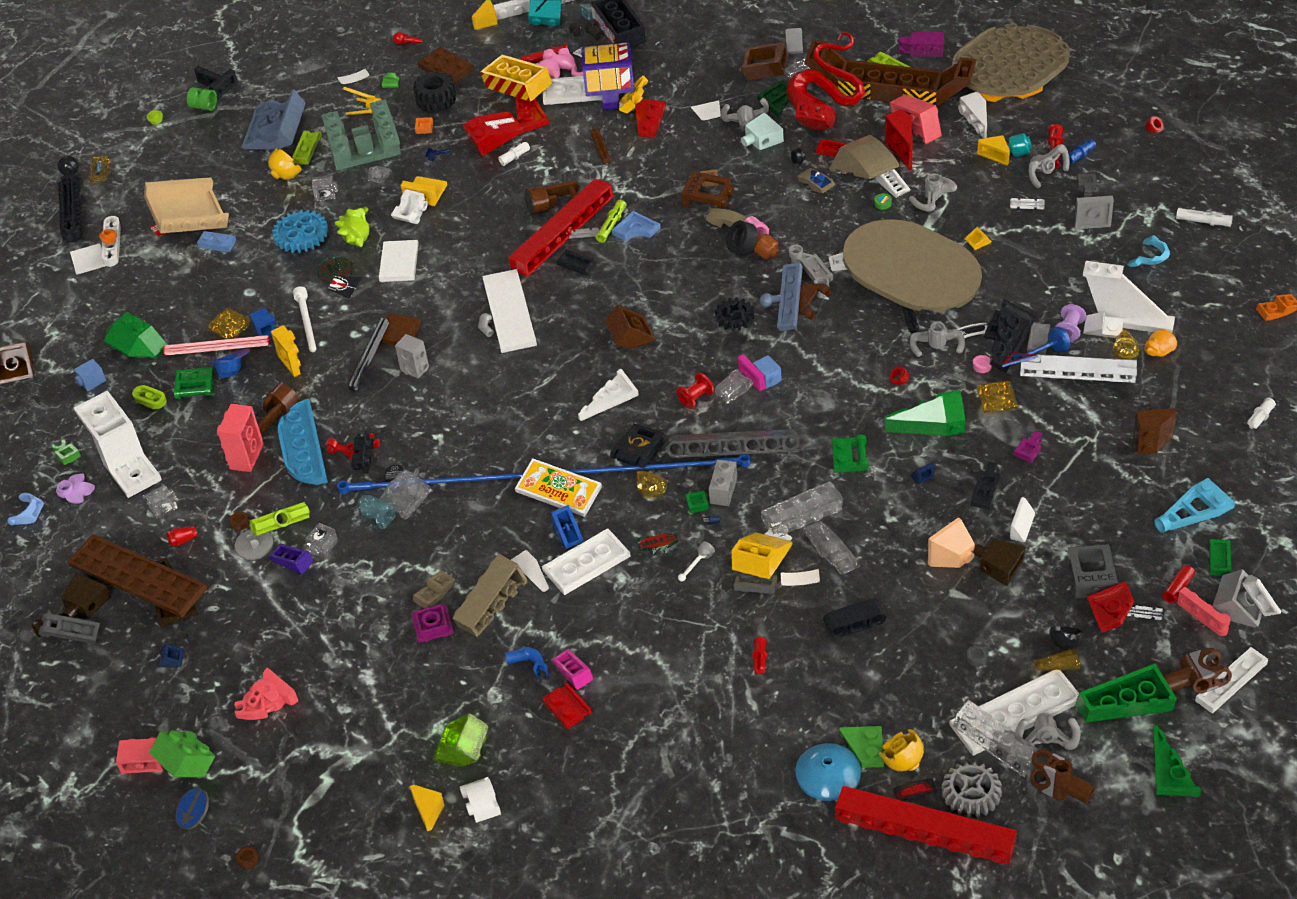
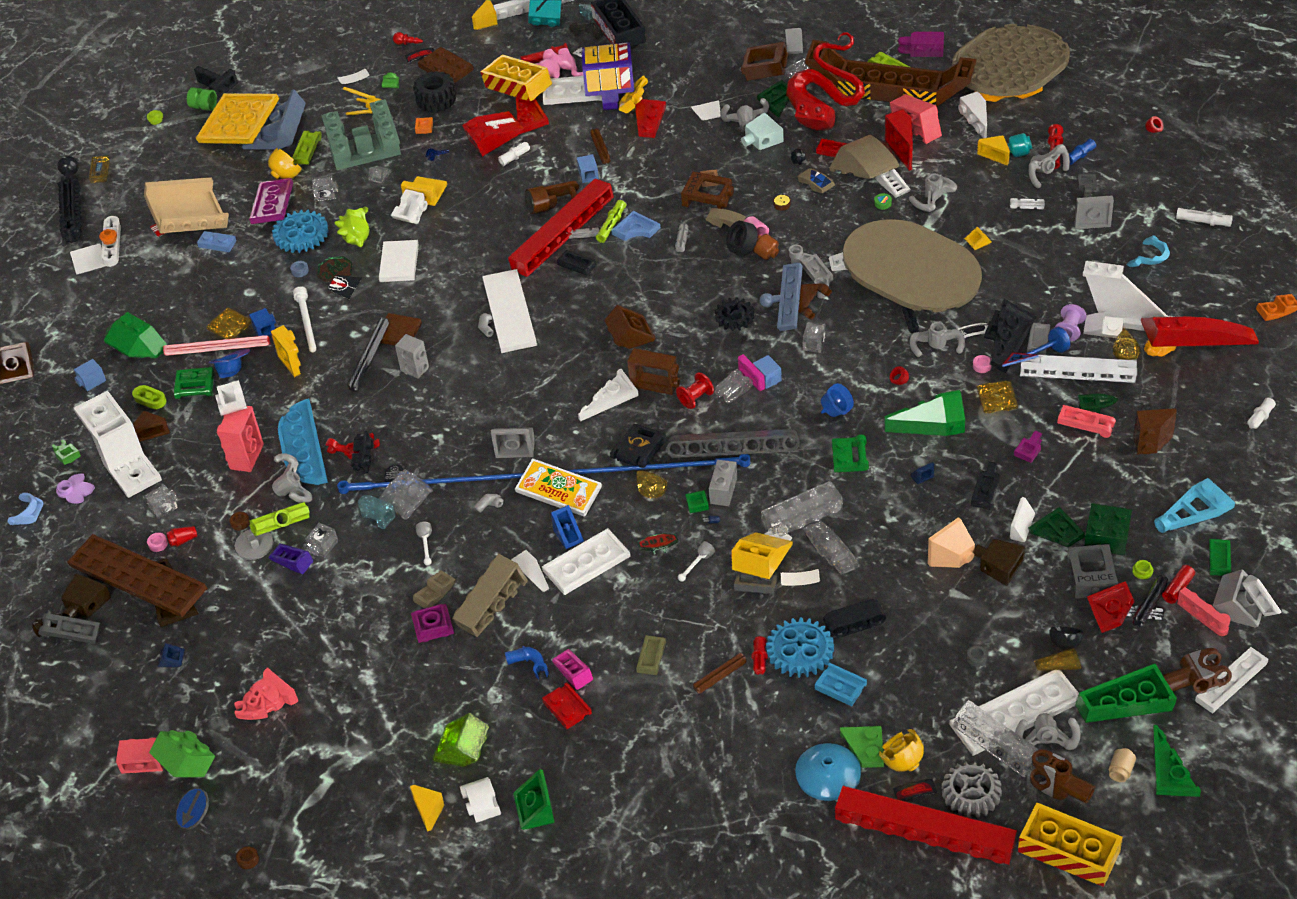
reddish brown piece [258,382,299,436] -> none
none -> reddish brown slope [133,411,170,442]
none -> bright pink tile [147,533,168,552]
none -> yellow plate [196,94,279,144]
none -> white cylinder [215,380,247,416]
none -> magenta tile [249,178,293,224]
none -> light grey piece [272,453,312,504]
none -> sand blue tile [290,261,309,277]
none -> sticker [405,48,435,63]
none -> hinge [416,522,432,566]
none -> light grey arm [474,494,504,513]
none -> light grey slope [491,427,535,458]
none -> green slope [513,769,555,830]
none -> medium blue brick [577,154,599,183]
none -> reddish brown window [627,348,680,395]
none -> olive tile [636,635,666,675]
none -> light grey axle [675,224,689,252]
none -> reddish brown axle [693,653,746,694]
none -> dark azure gear [766,617,834,678]
none -> tile [773,194,791,211]
none -> clear brick [803,322,826,353]
none -> dark azure plate [815,663,867,706]
none -> blue piece [820,383,854,417]
none -> yellow brick [1018,803,1123,887]
none -> dark green wing [1028,507,1085,547]
none -> coral plate [1058,405,1116,438]
none -> dark green plate [1078,394,1118,413]
none -> dark green brick [1084,503,1132,556]
none -> tan brick [1109,748,1136,782]
none -> lime plate [1132,560,1153,579]
none -> black axle [1132,575,1168,627]
none -> red wedge [1141,317,1259,347]

